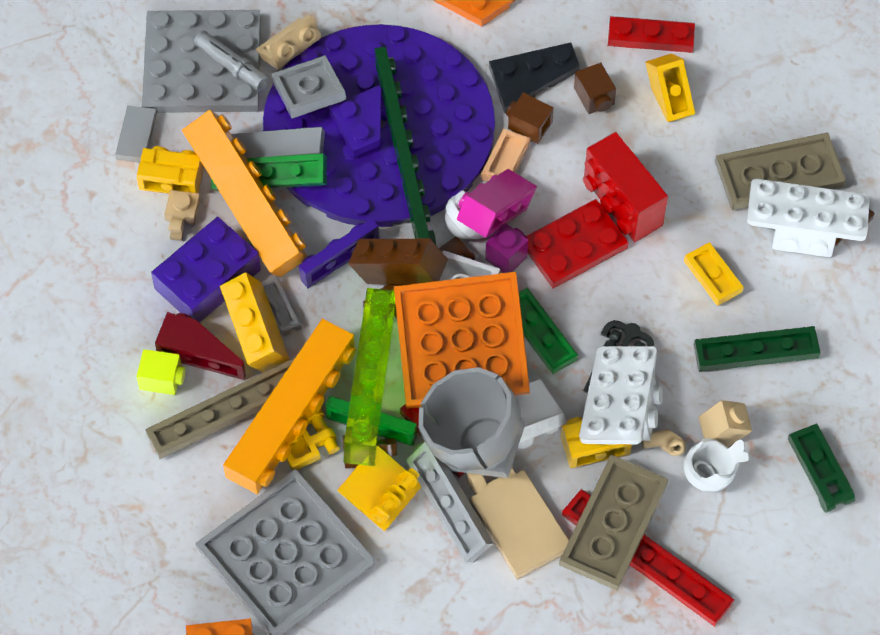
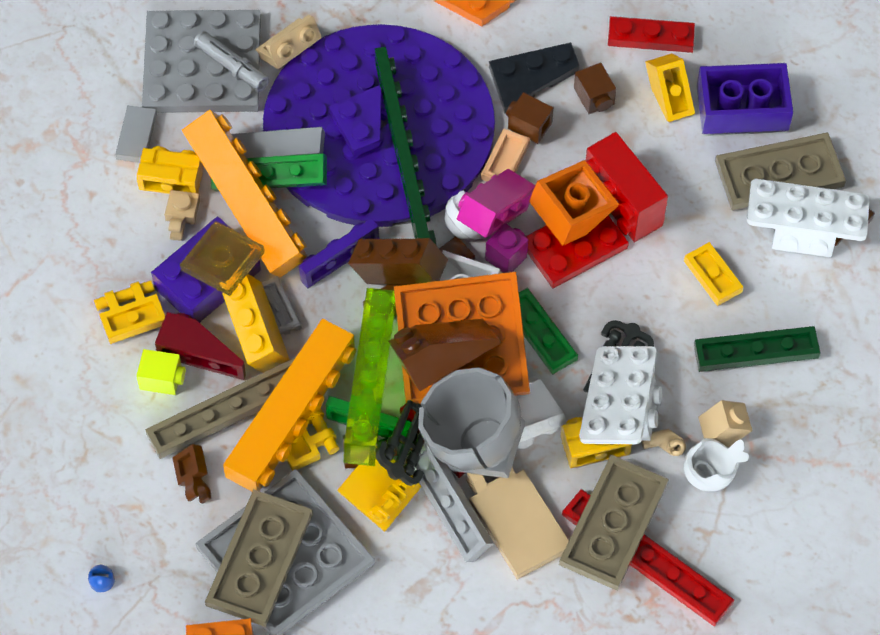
light grey plate [271,56,347,118] -> none
dark green plate [788,423,855,513] -> none
none -> blue hinge [88,564,115,592]
none -> yellow plate [94,280,165,344]
none -> reddish brown plate [172,444,211,504]
none -> clear yellow tile [180,221,265,296]
none -> dark tan plate [205,489,313,627]
none -> pearl dark grey piece [376,400,425,486]
none -> reddish brown slope [388,319,501,391]
none -> orange slope [529,160,619,246]
none -> dark purple brick [697,63,793,134]

